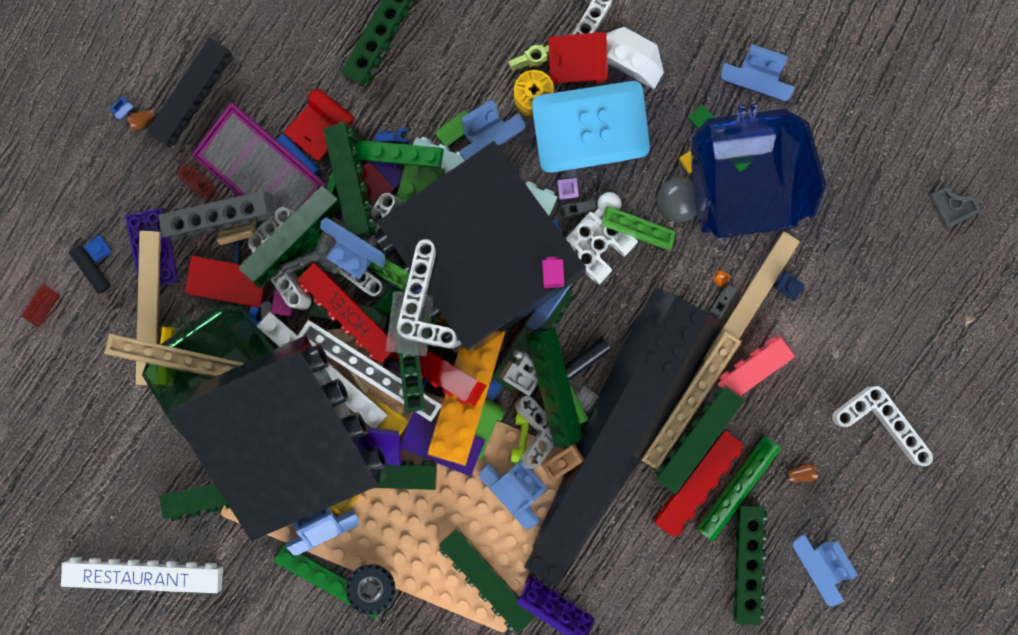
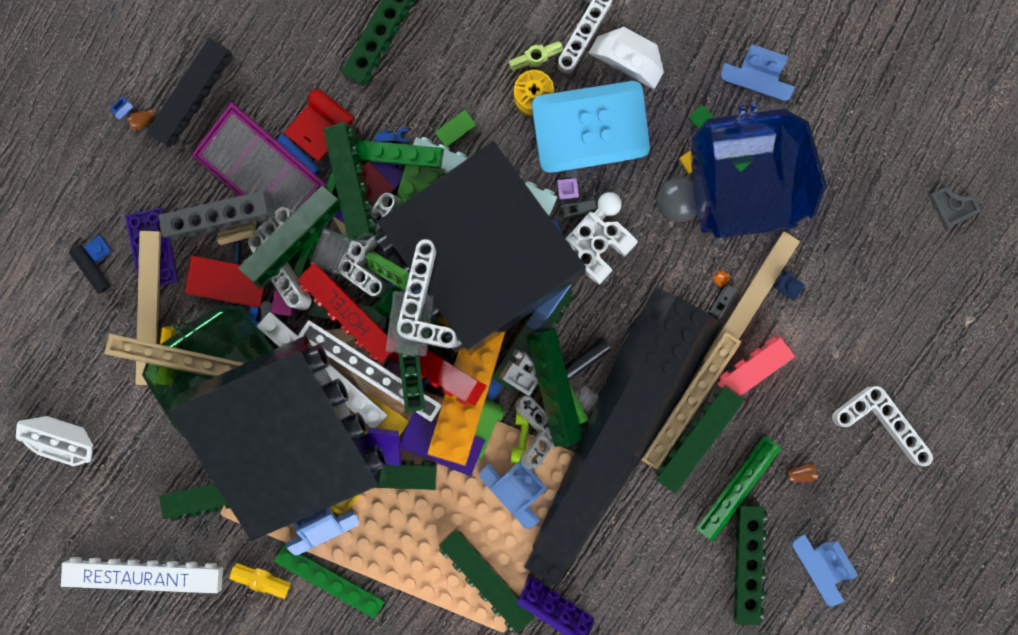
clear red tile [21,285,61,327] -> none
clear red plate [178,165,214,196] -> none
dark grey axle [280,250,320,274] -> none
medium blue plate [320,218,385,280] -> none
black wheel [346,564,396,615] -> none
medium blue plate [459,100,526,160] -> none
dark pink brick [542,257,564,288] -> none
medium nougat plate [542,444,585,482] -> none
red door [548,32,609,85] -> none
bright green tile [601,206,675,250] -> none
red brick [653,430,744,538] -> none
none -> white wedge [16,416,93,466]
none -> yellow piece [229,563,291,599]

